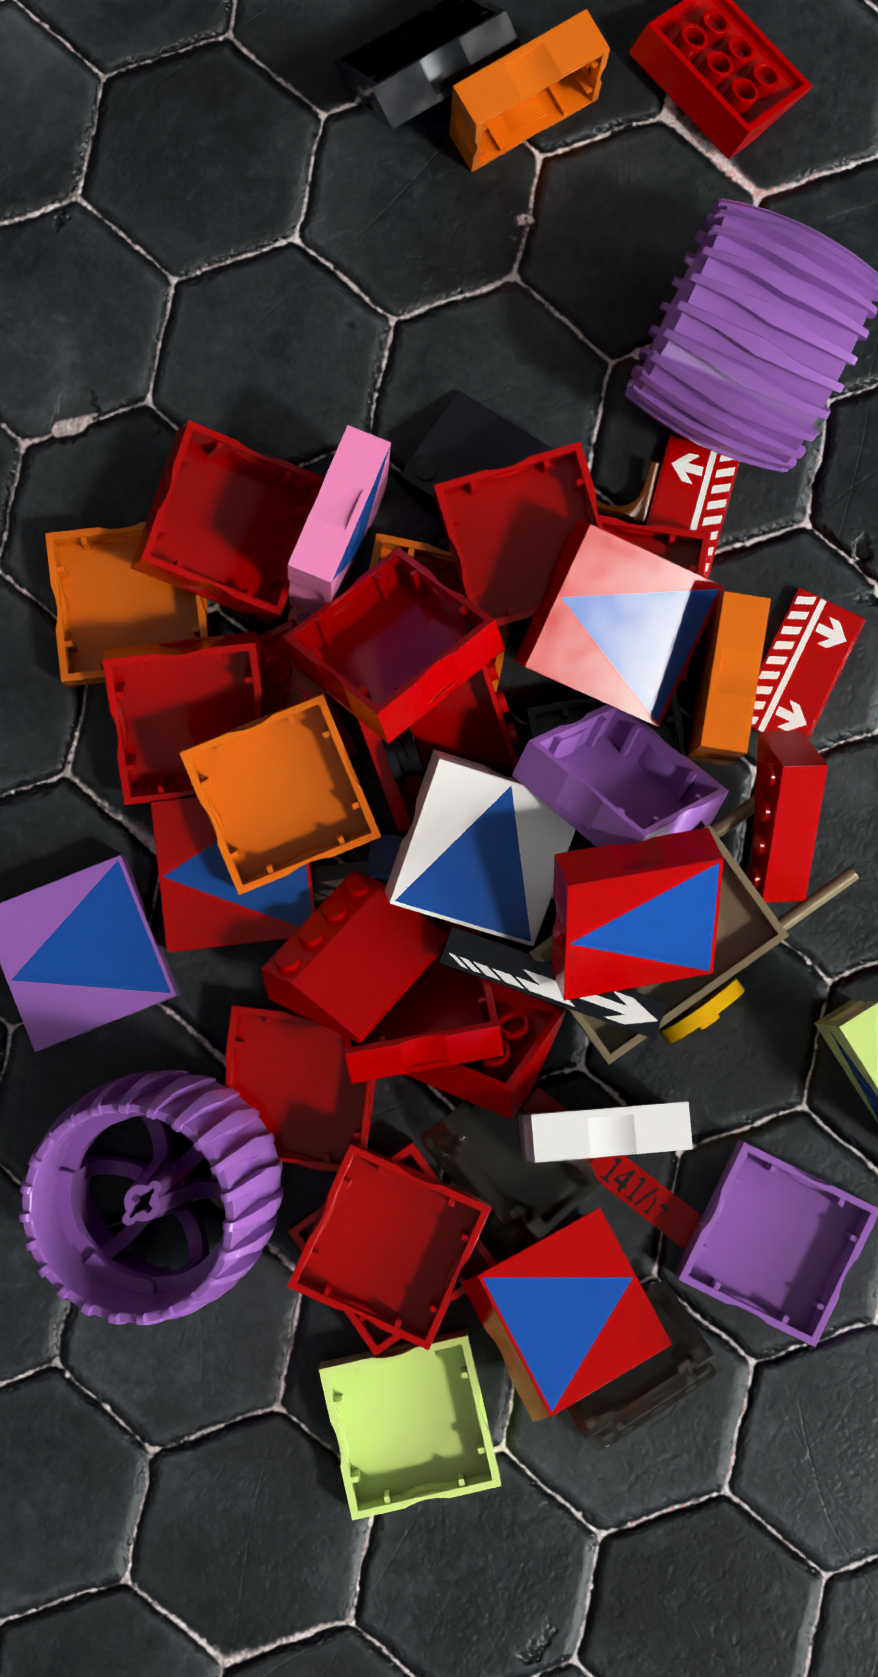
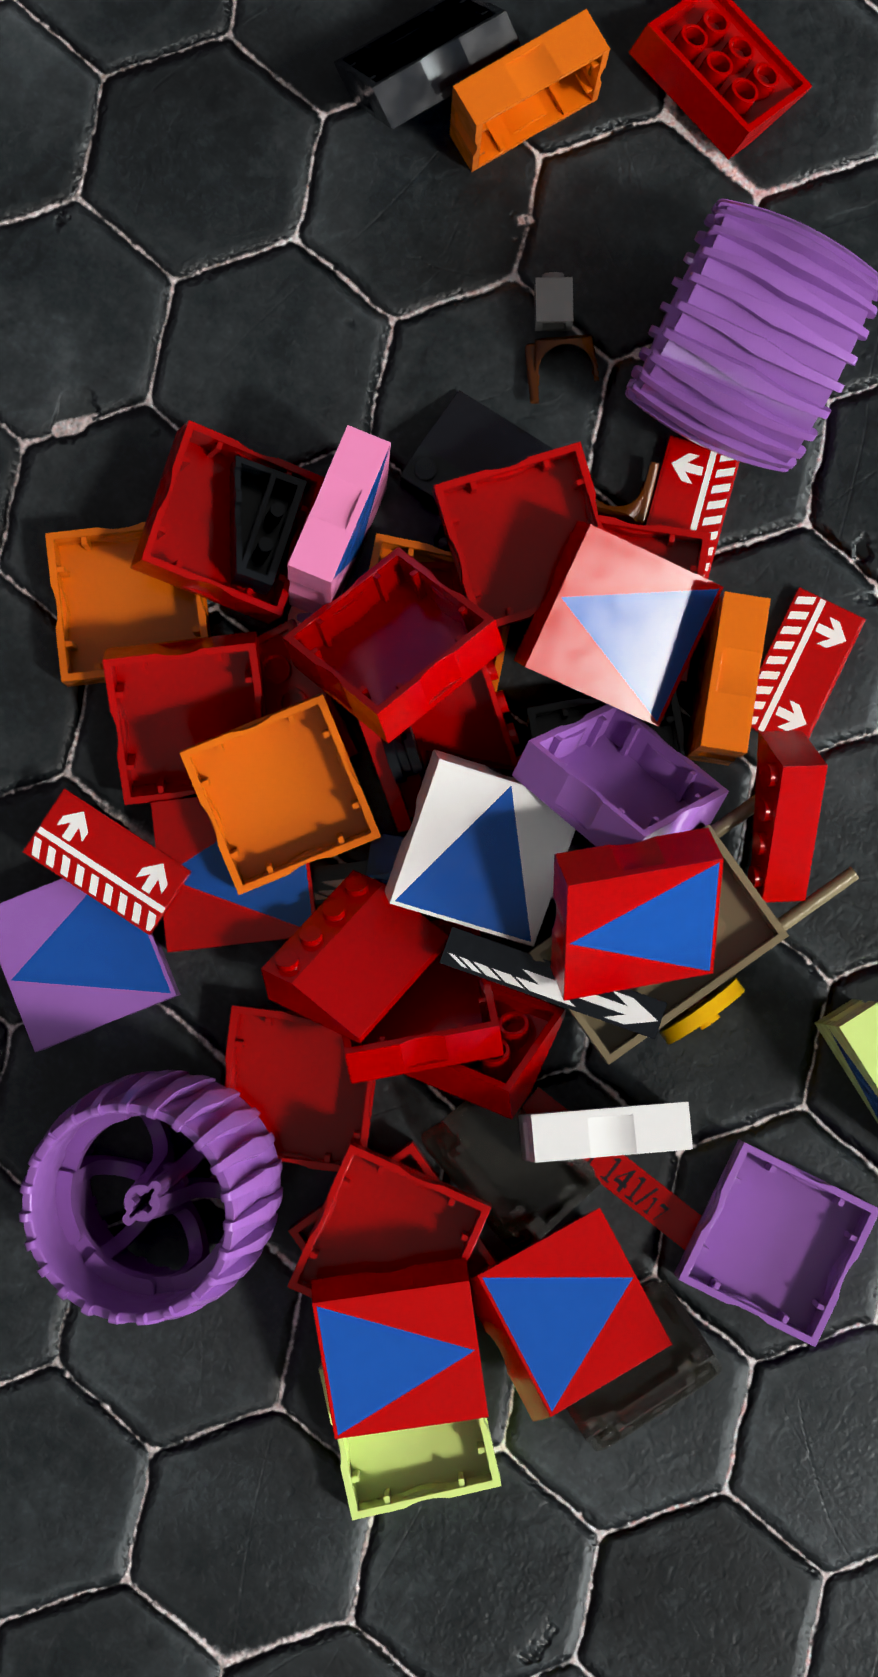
none -> red tile [22,788,192,935]
none -> black wedge [230,455,307,596]
none -> red tile [312,1258,489,1439]
none -> reddish brown helmet [525,334,599,404]
none -> light grey brick [534,272,574,331]

